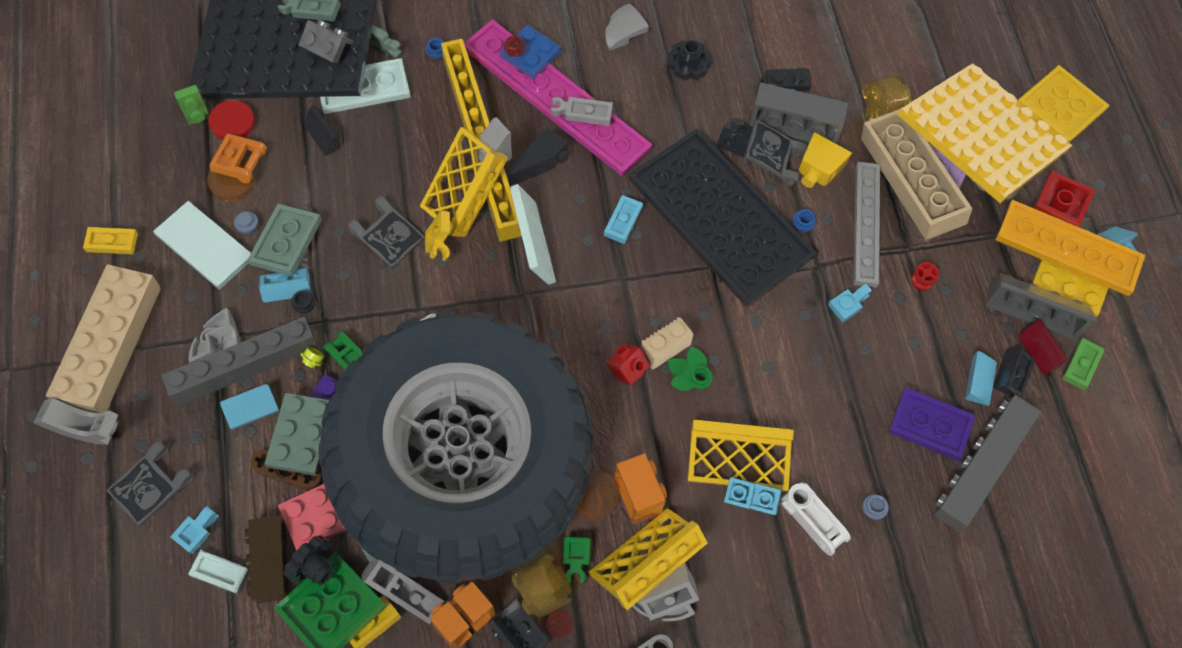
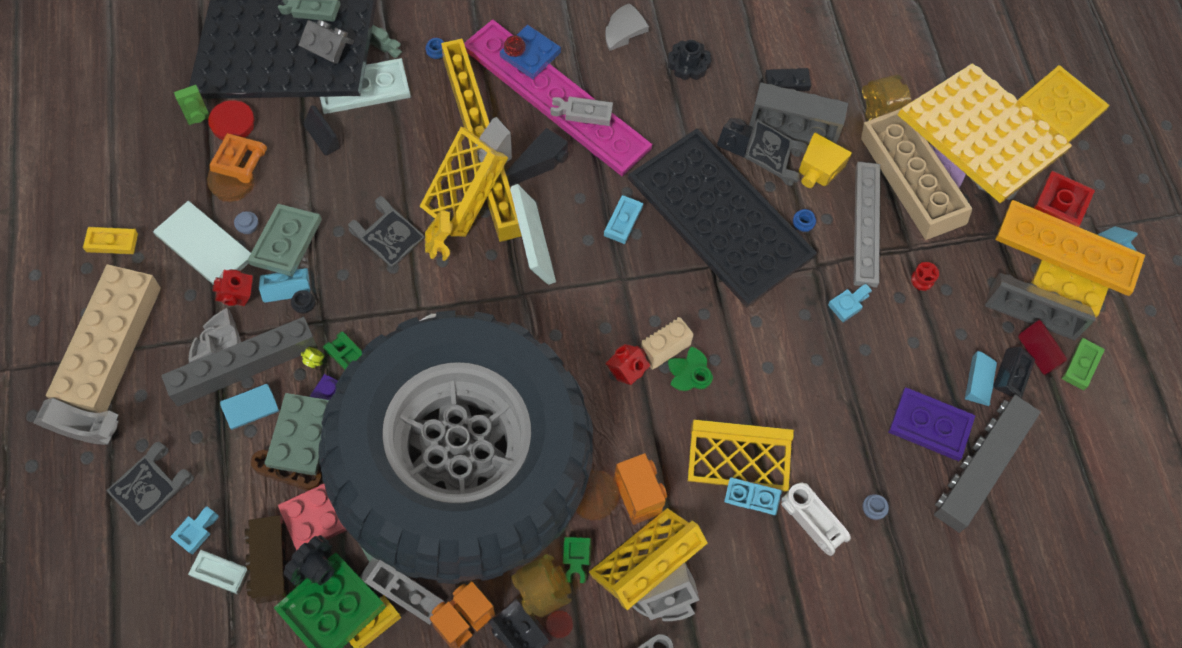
none -> red brick [213,269,253,306]

